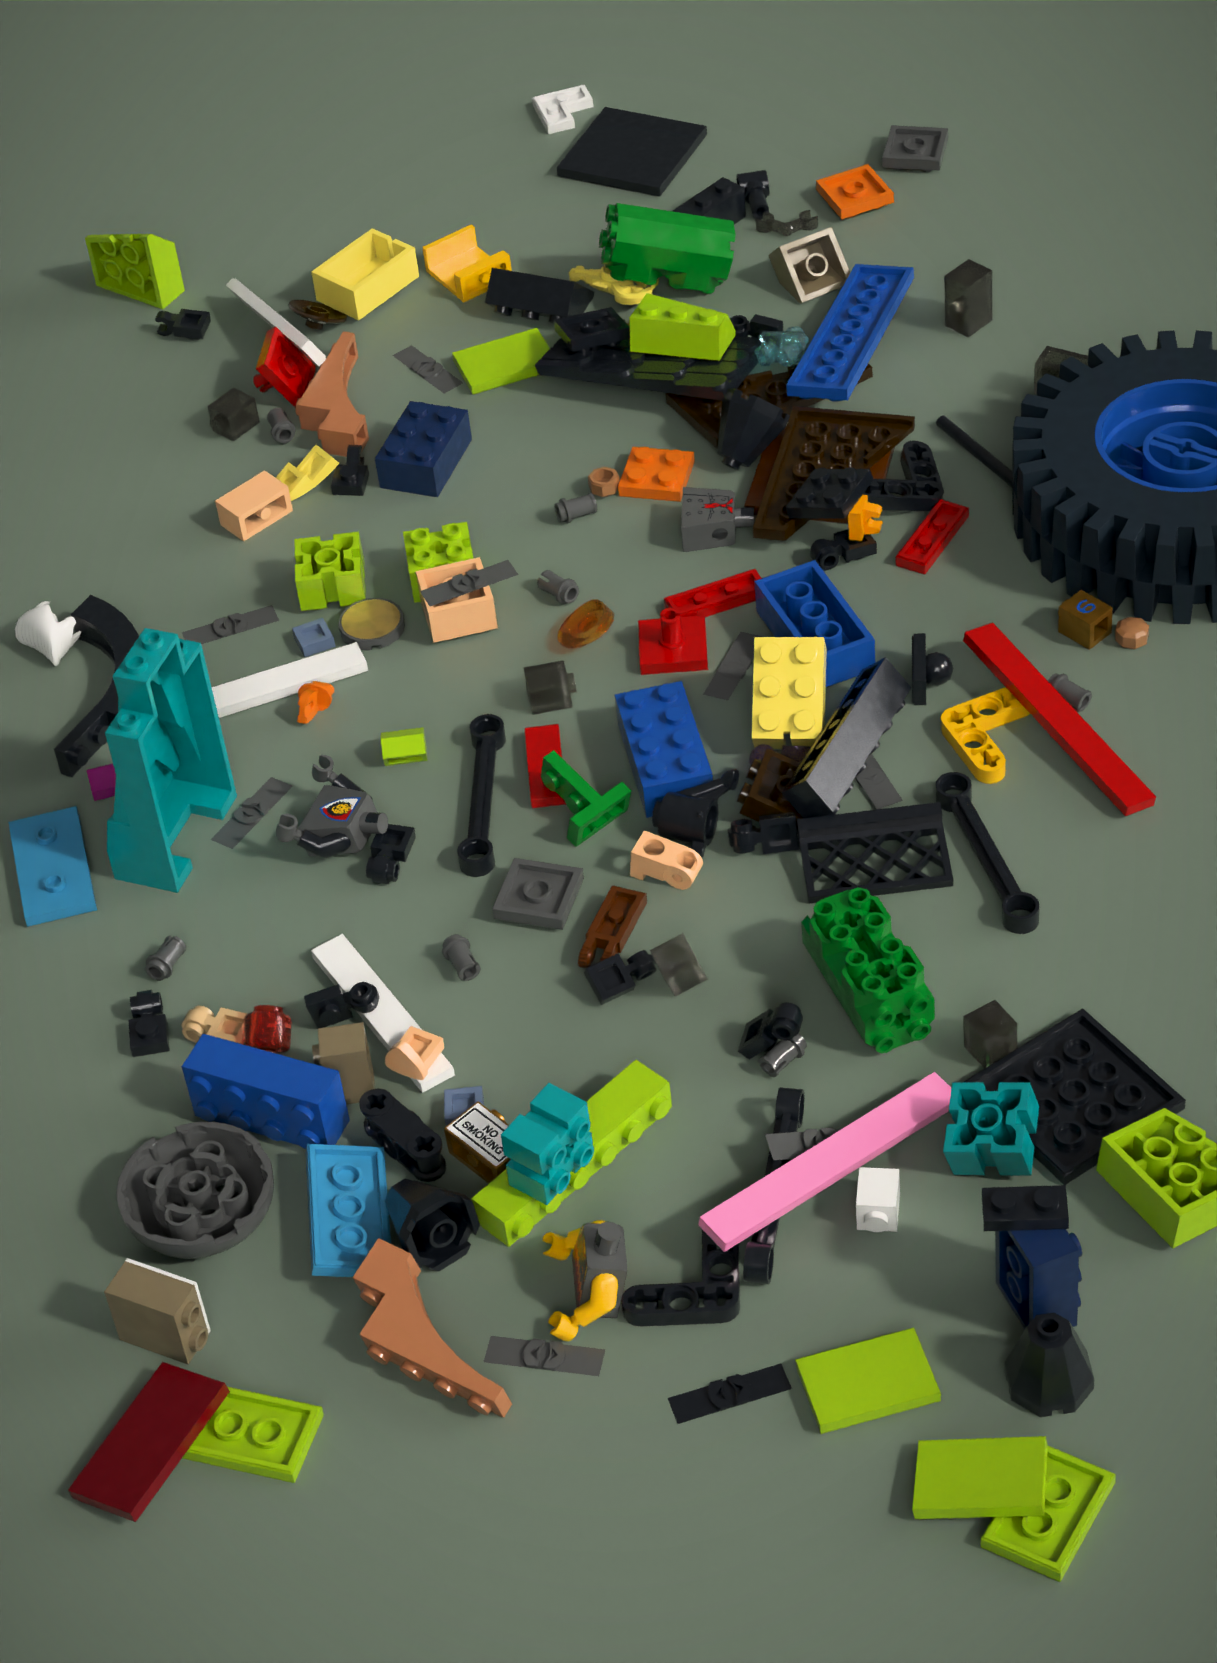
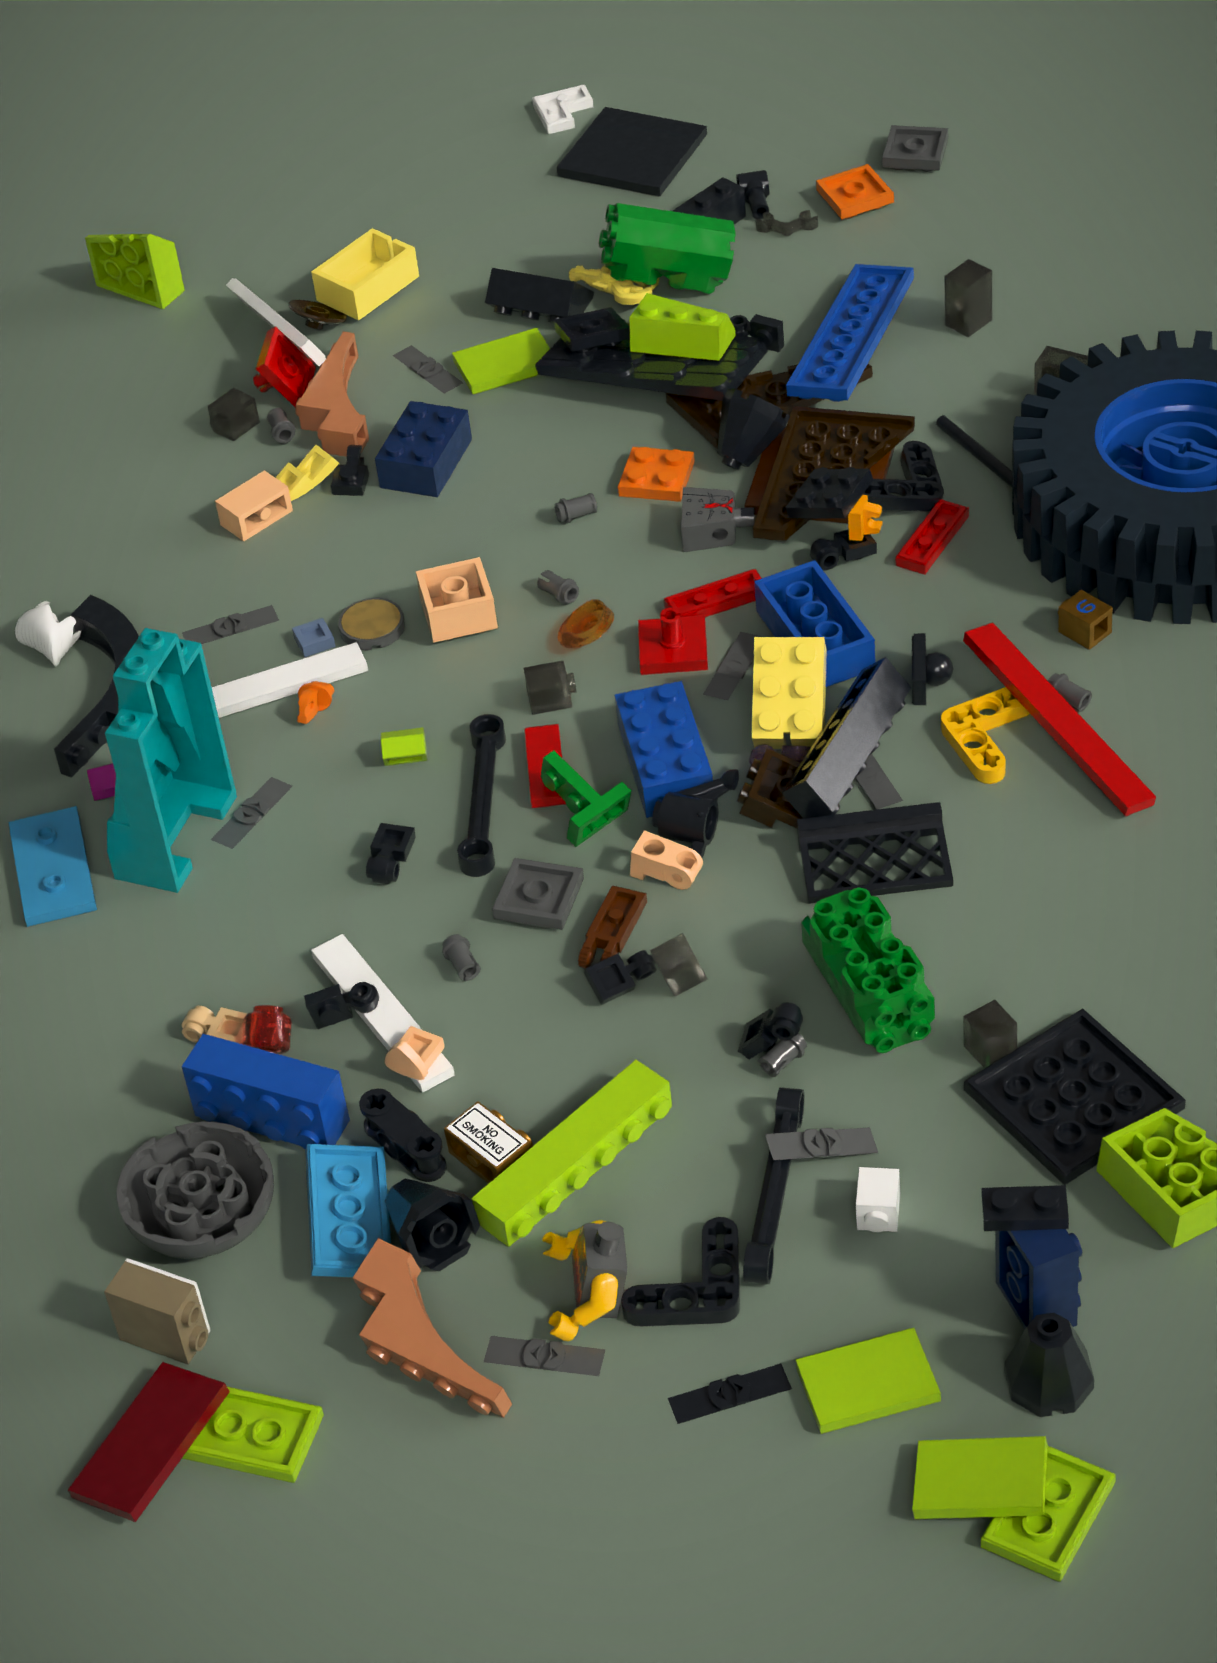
black plate [129,990,170,1057] -> none
dark grey pin [145,935,186,981] -> none
black plate [155,309,211,339] -> none
dark grey torso [276,755,388,858] -> none
lime brick [294,531,366,611] -> none
dark tan brick [312,1022,375,1104] -> none
lime brick [403,522,473,603] -> none
dark grey piece [420,560,518,606] -> none
yellow panel [422,224,512,303] -> none
sand blue tile [444,1086,484,1126] -> none
teal brick [501,1083,594,1205] -> none
medium nougat tile [588,466,620,497] -> none
bright pink tile [698,1072,952,1252] -> none
black plate [728,812,799,854] -> none
clear light blue hips [755,327,809,366] -> none
dark tan slope [768,227,850,304] -> none
black piece [936,772,1039,934] -> none
teal brick [943,1082,1039,1176] -> none
medium nougat tile [1115,617,1149,649] -> none

